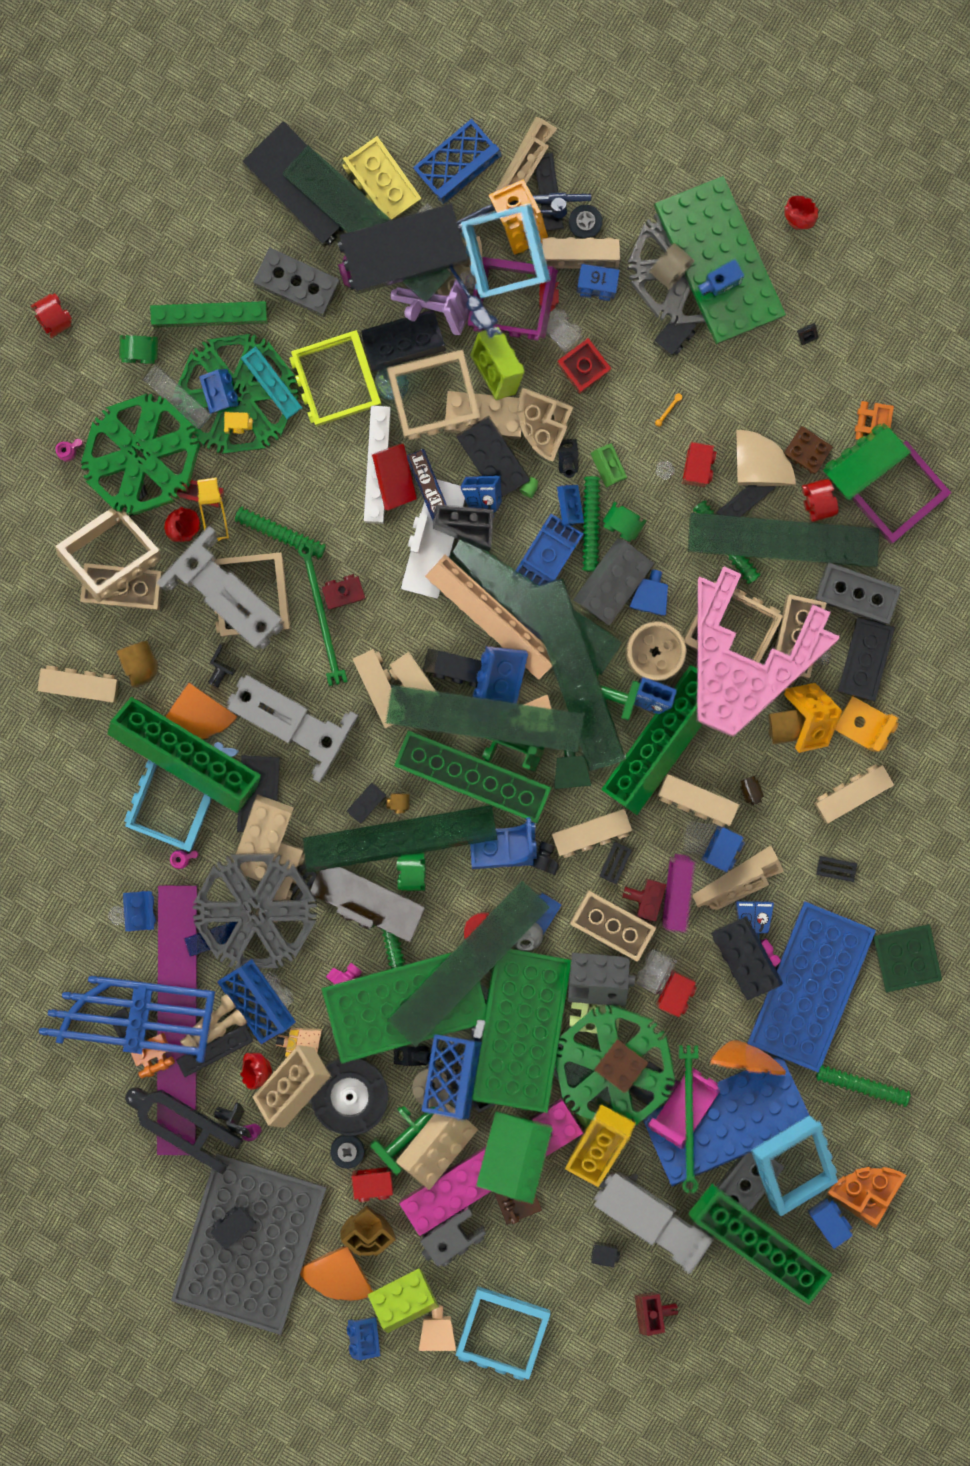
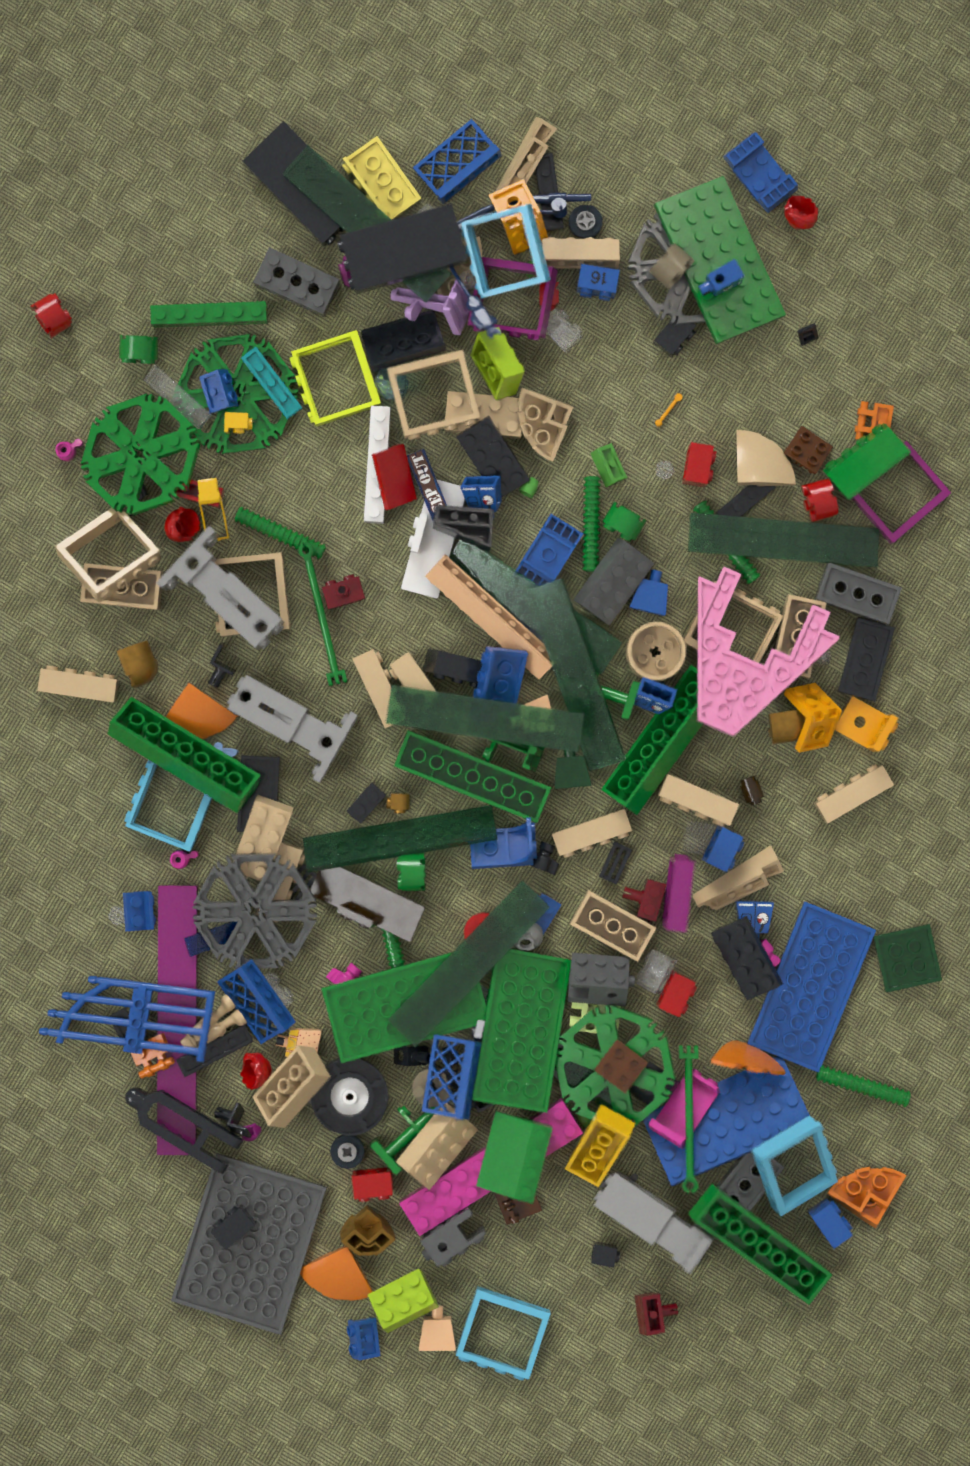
red brick [557,338,611,394] -> none
blue bracket [557,485,584,526] -> none
black bracket [558,439,578,478] -> none
black tile [816,856,858,882] -> none
none -> blue plate [723,132,798,213]

